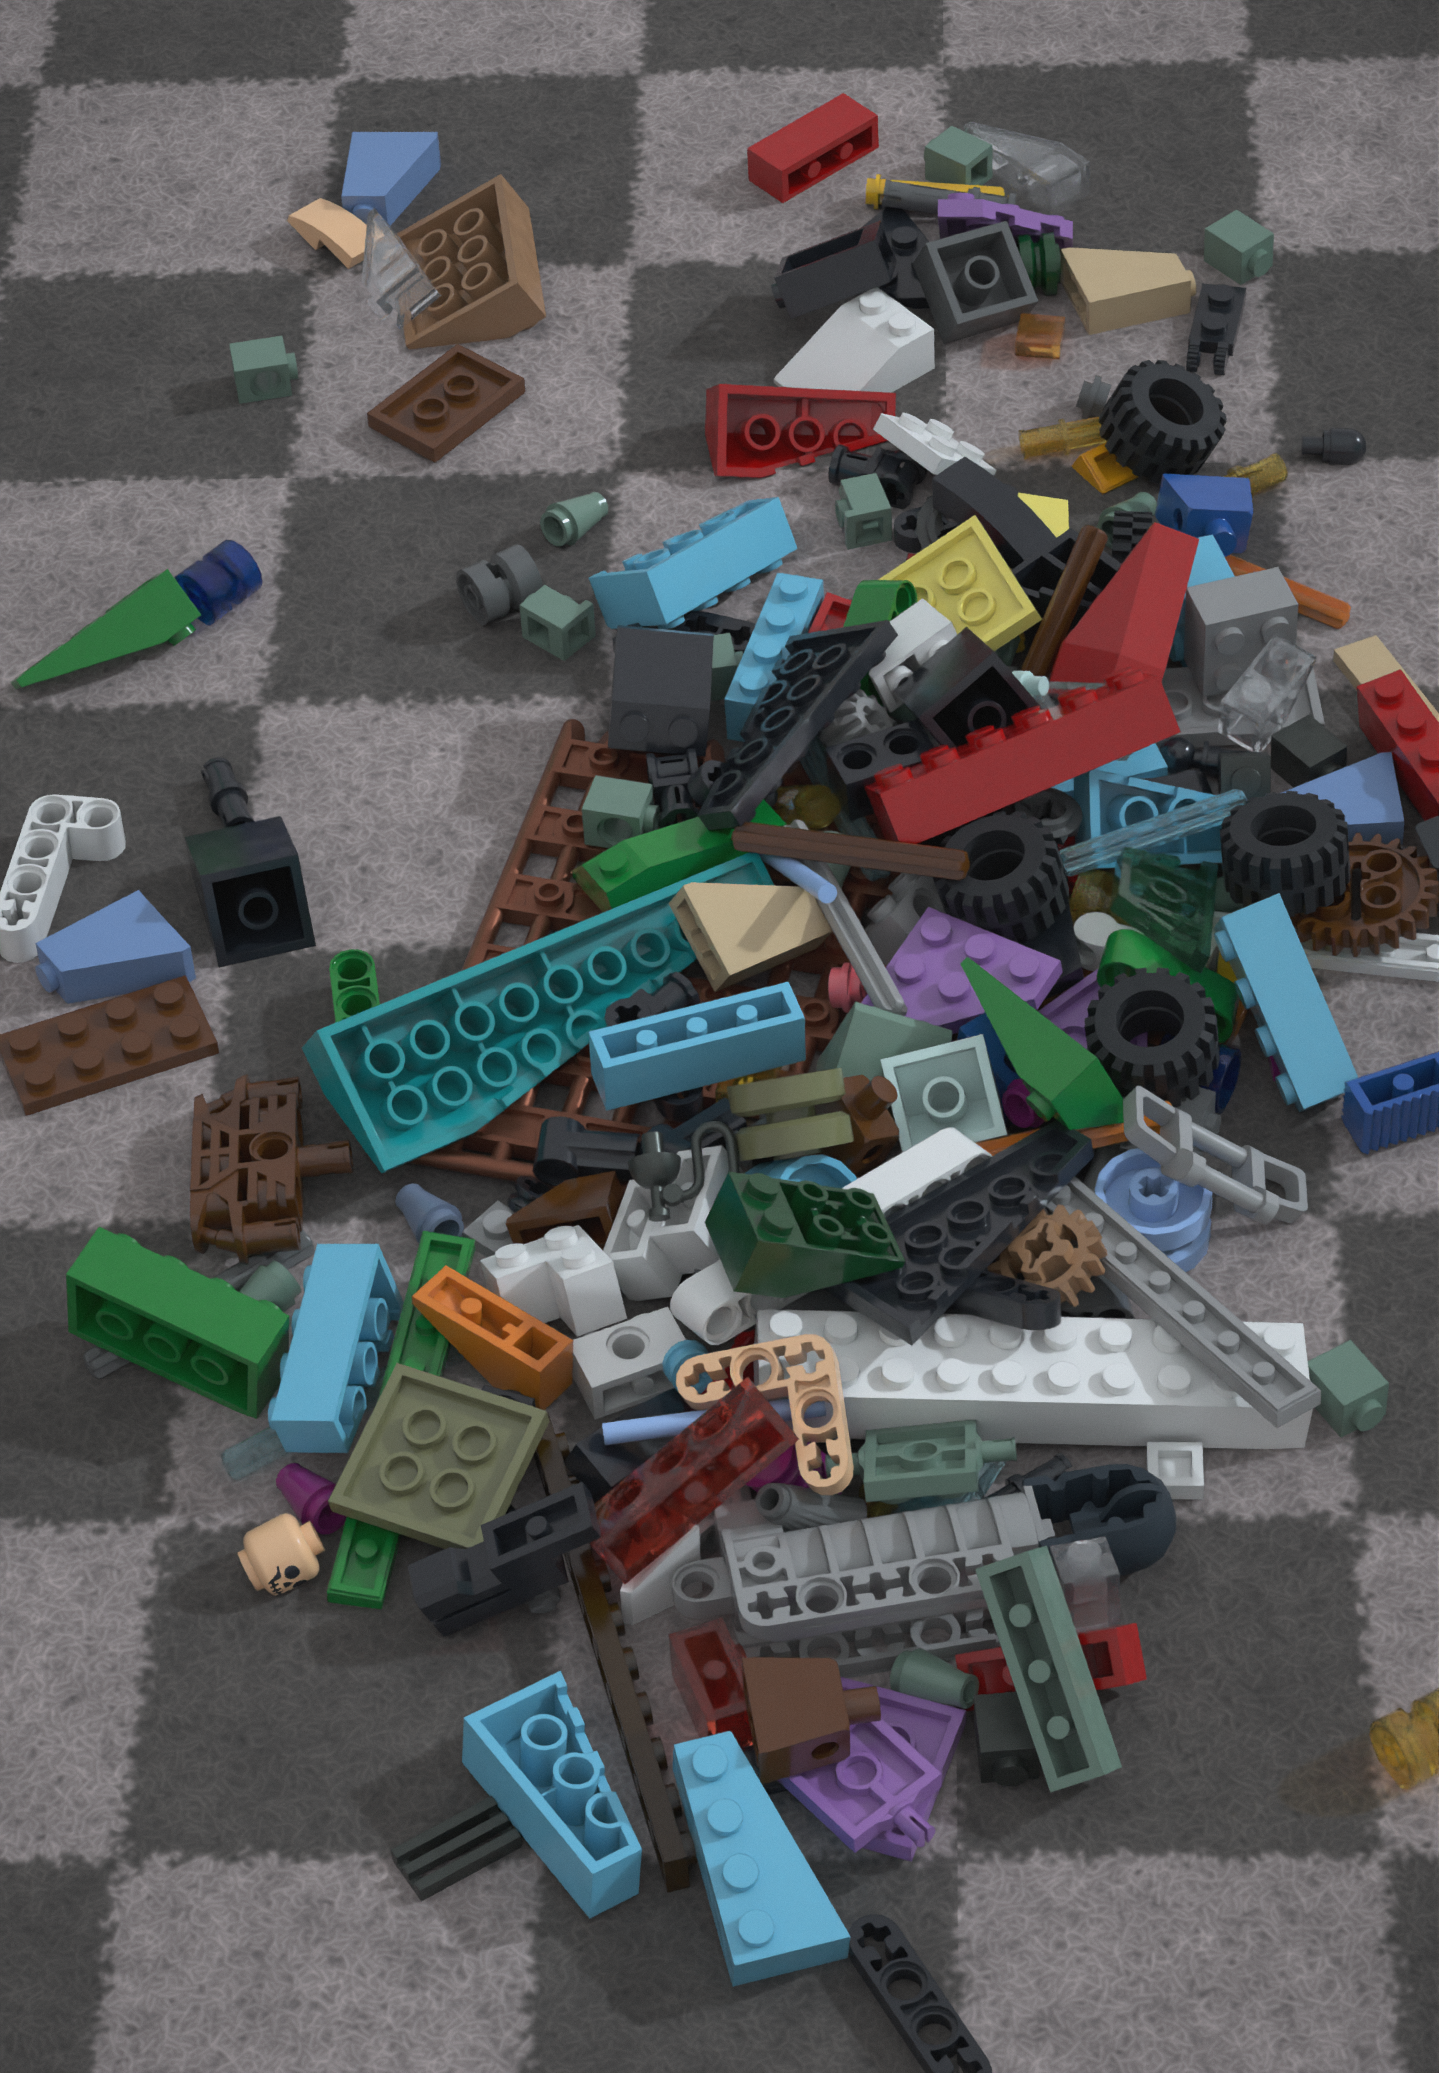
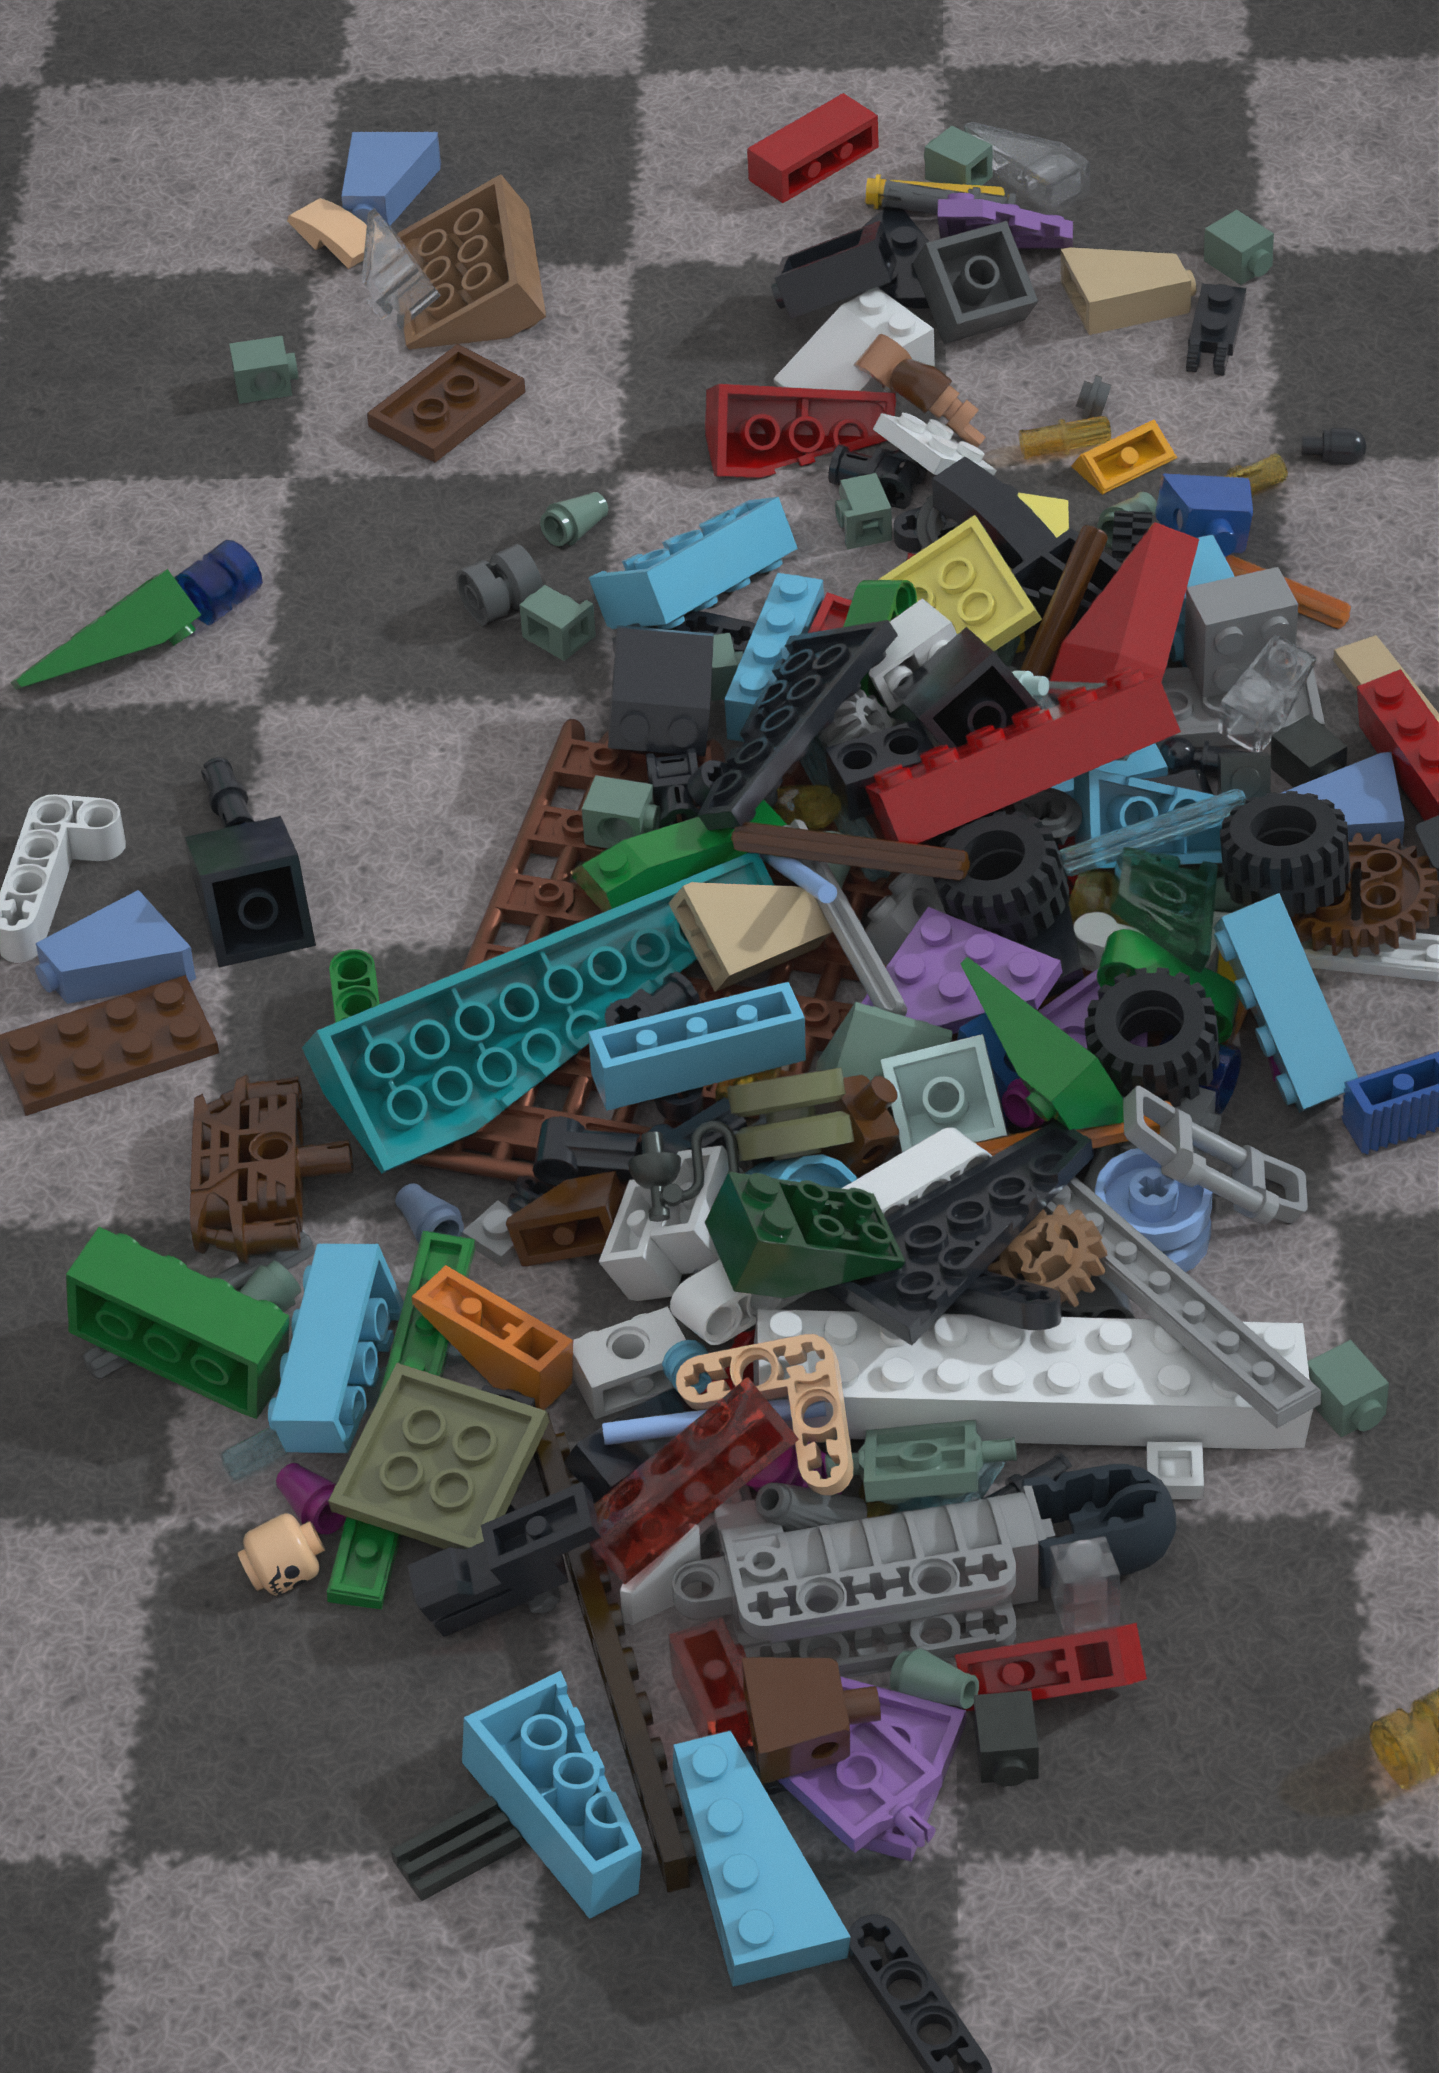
white brick [480,1225,627,1337] -> none
coral plate [828,962,867,1013] -> none
sand green brick [975,1546,1122,1793] -> none
clear orange plate [1015,313,1065,360] -> none
dark green wheel [1016,232,1061,296] -> none
black tyre [1099,360,1227,484] -> none
none -> nougat piece [853,334,986,448]

